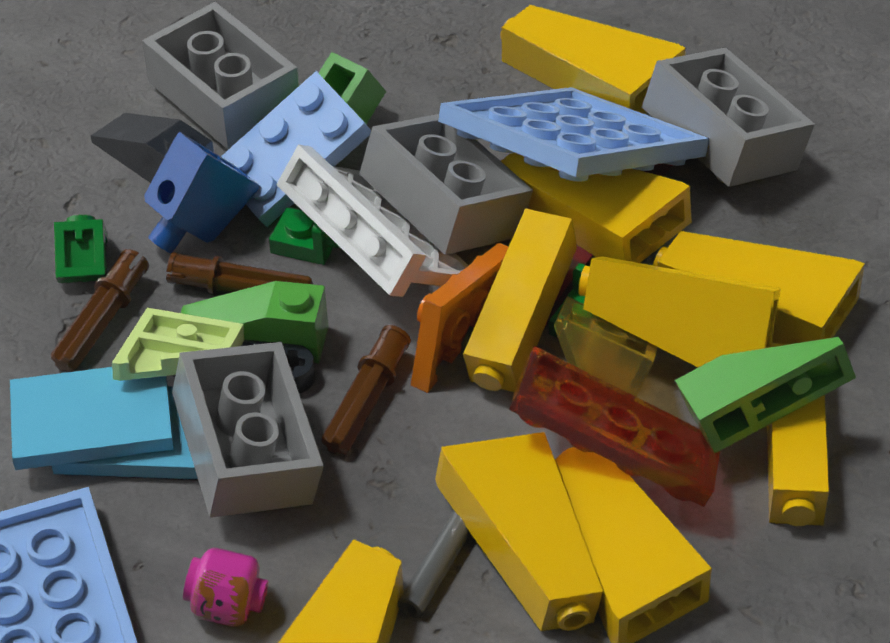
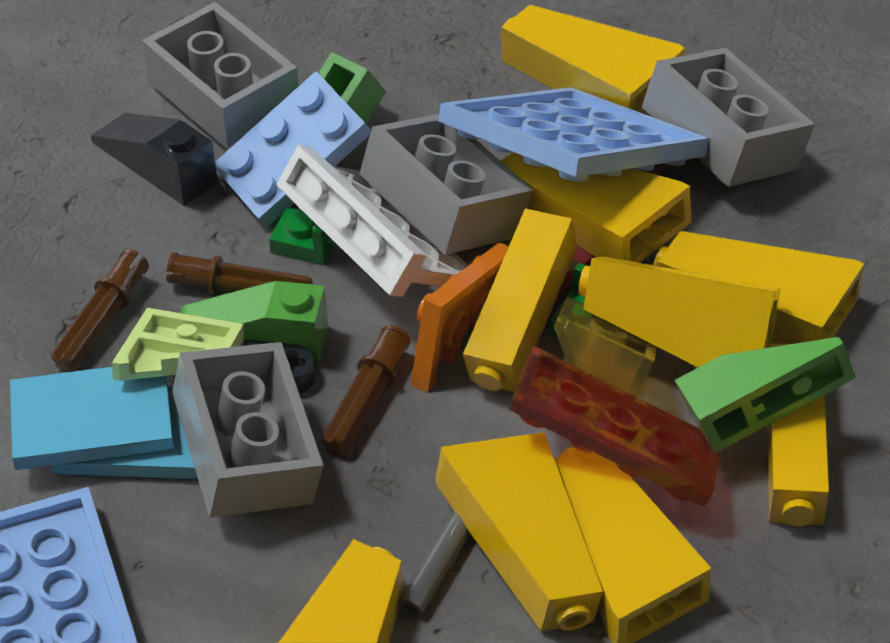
green bracket [54,214,108,283] -> none
blue torso [144,132,260,254] -> none
dark pink head [183,548,269,627] -> none

